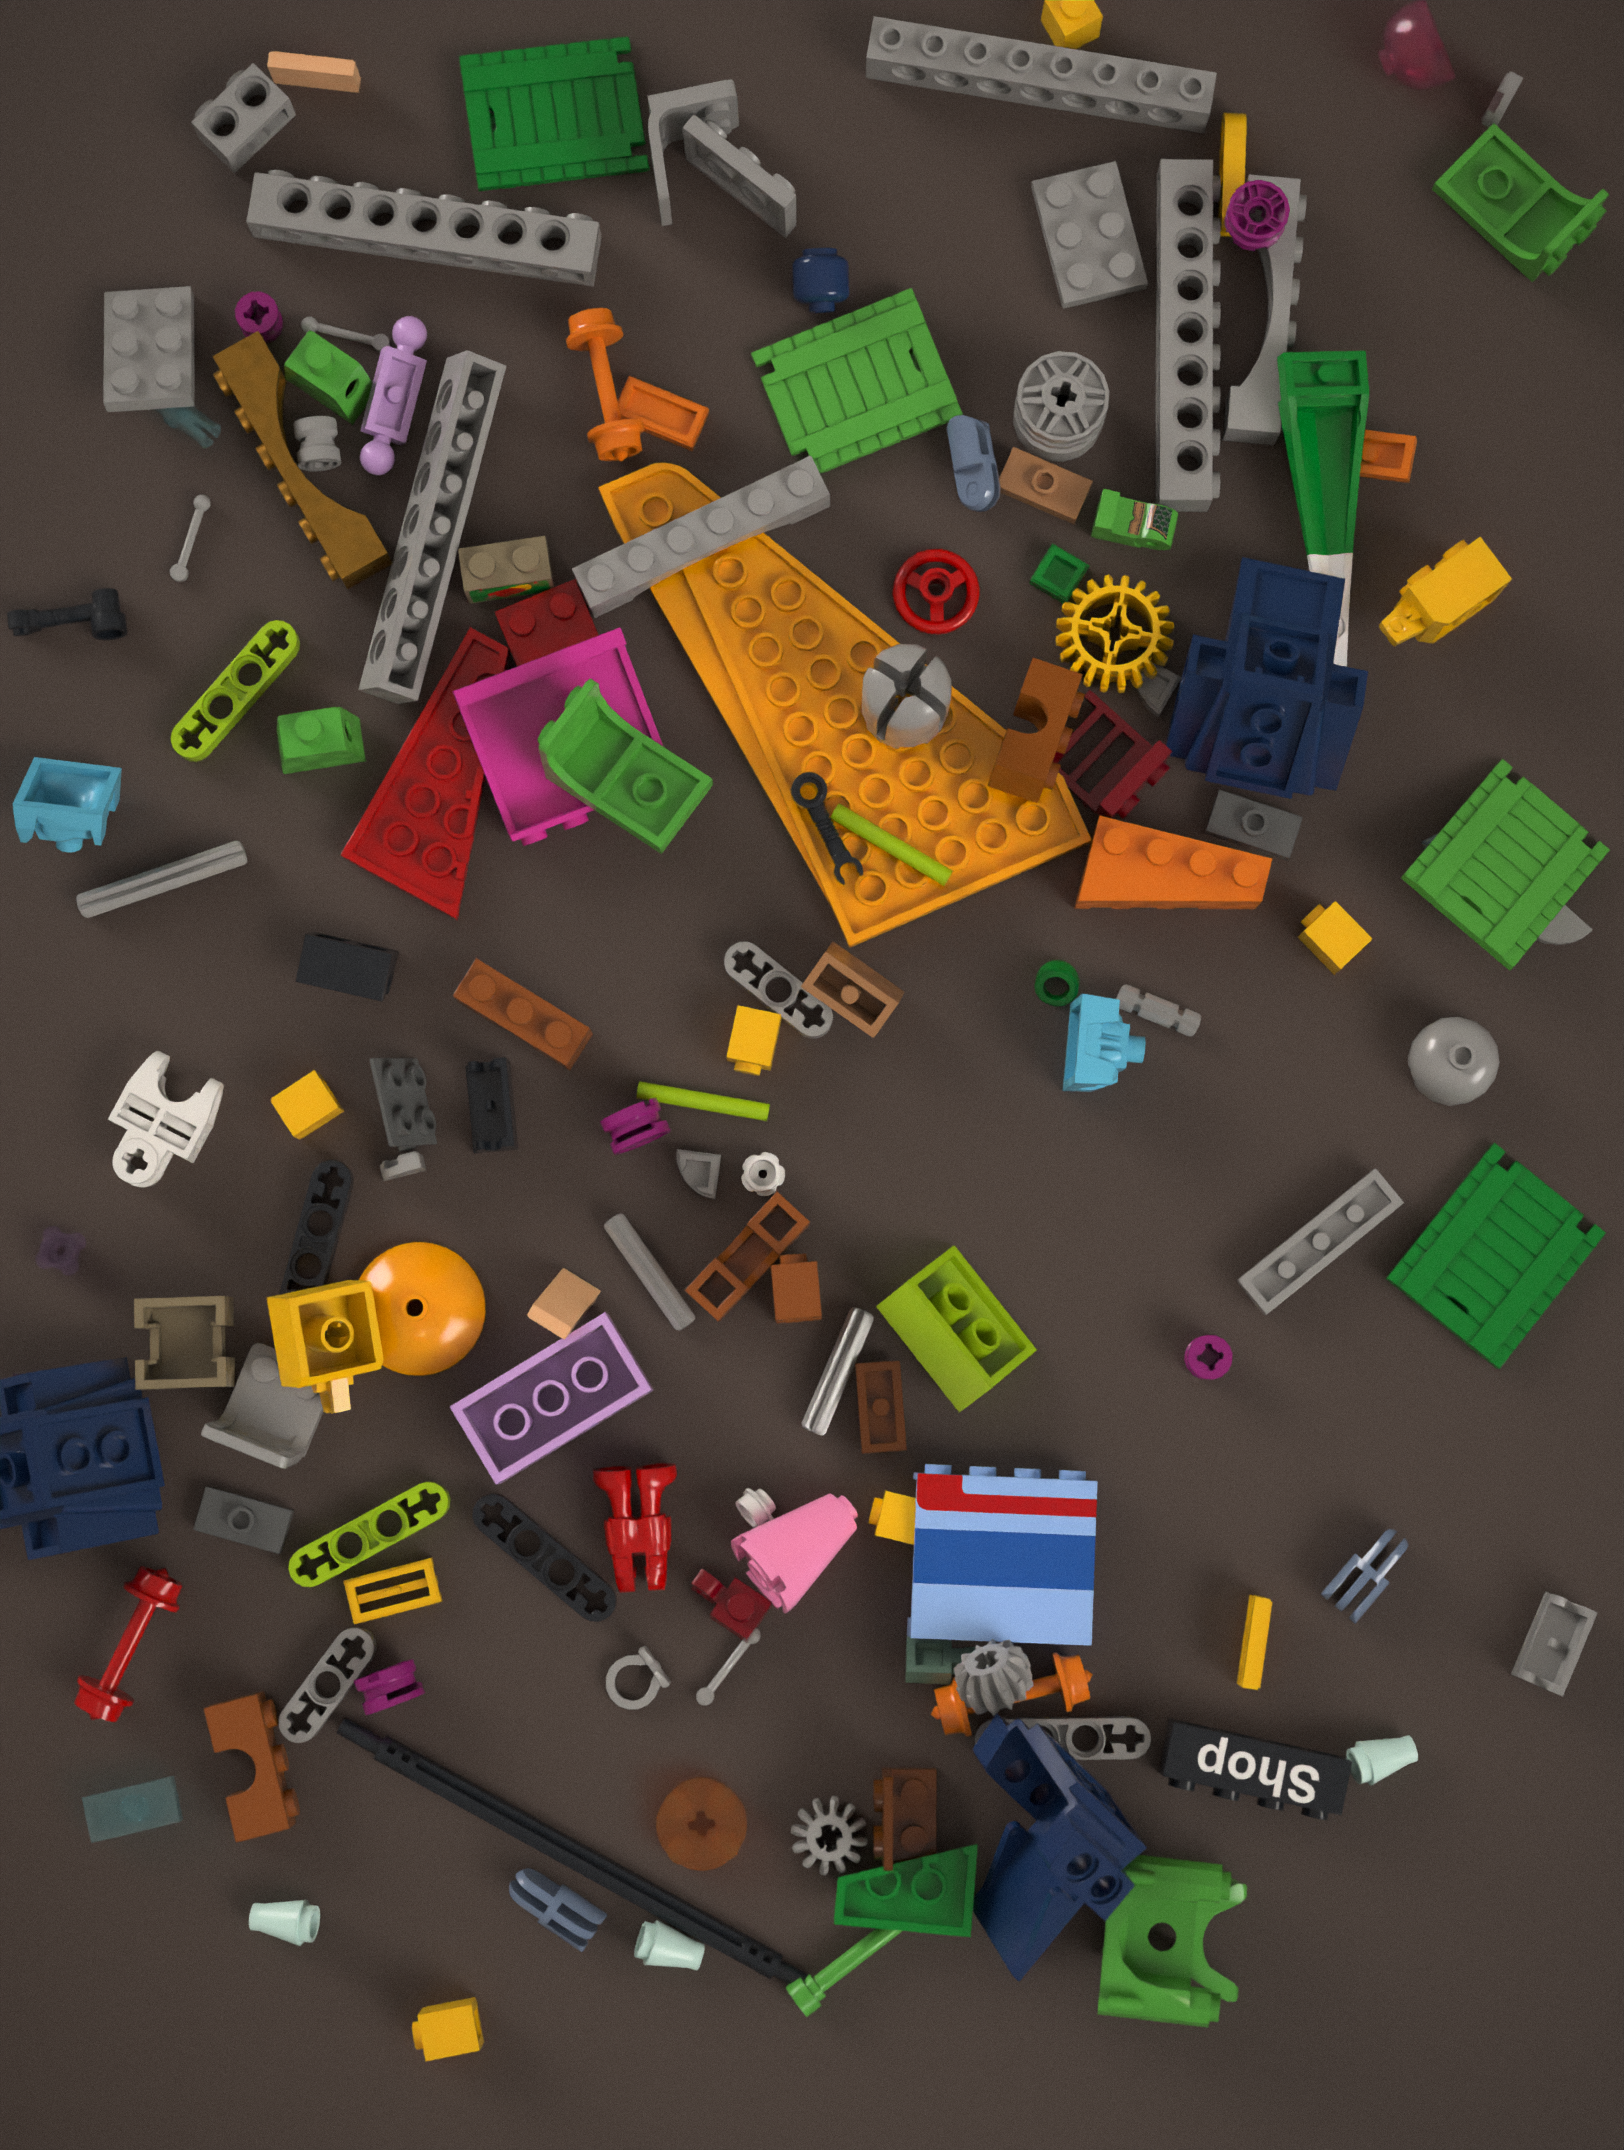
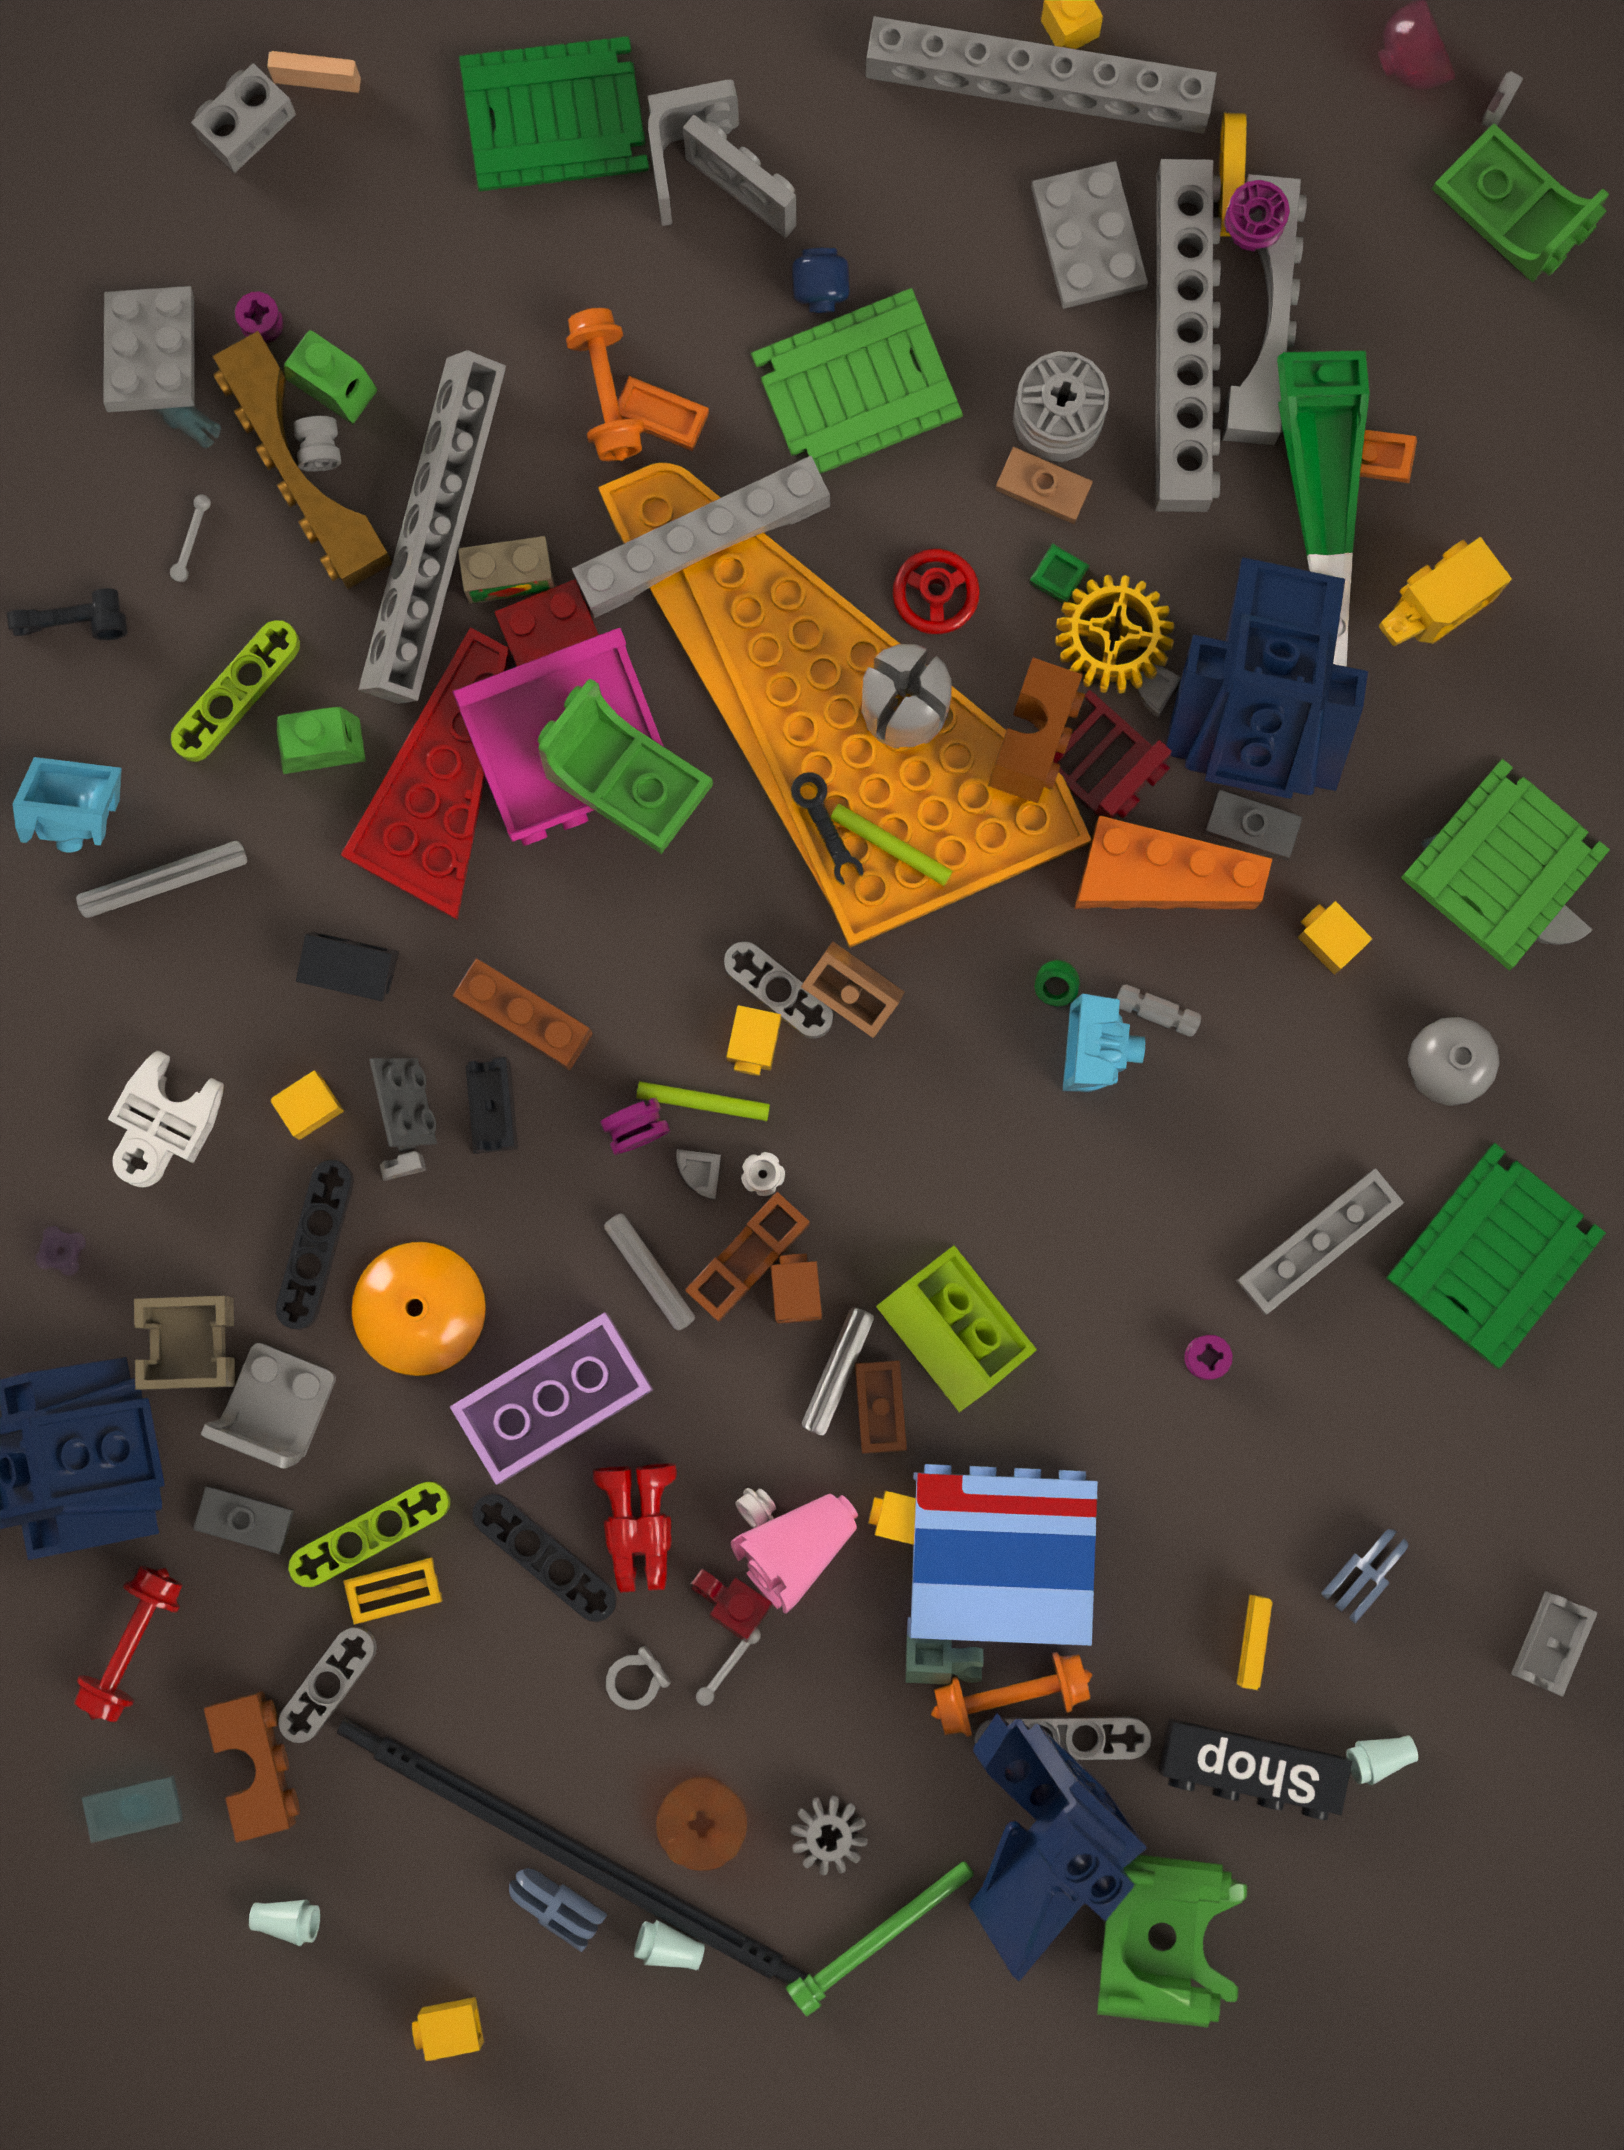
light grey brick [246,170,601,287] -> none
yellow hinge [267,1280,384,1414] -> none
light grey hinge [301,316,390,353] -> none
magenta wheel [354,1658,425,1715] -> none
lavender plate [360,316,427,475] -> none
light nougat tile [527,1268,601,1339] -> none
green wing [834,1844,978,1937] -> none
reddish brown bracket [873,1768,937,1871] -> none
sand blue arm [947,415,1000,512] -> none
light grey gear [953,1639,1034,1715] -> none
bright green leg [1091,488,1178,550] -> none

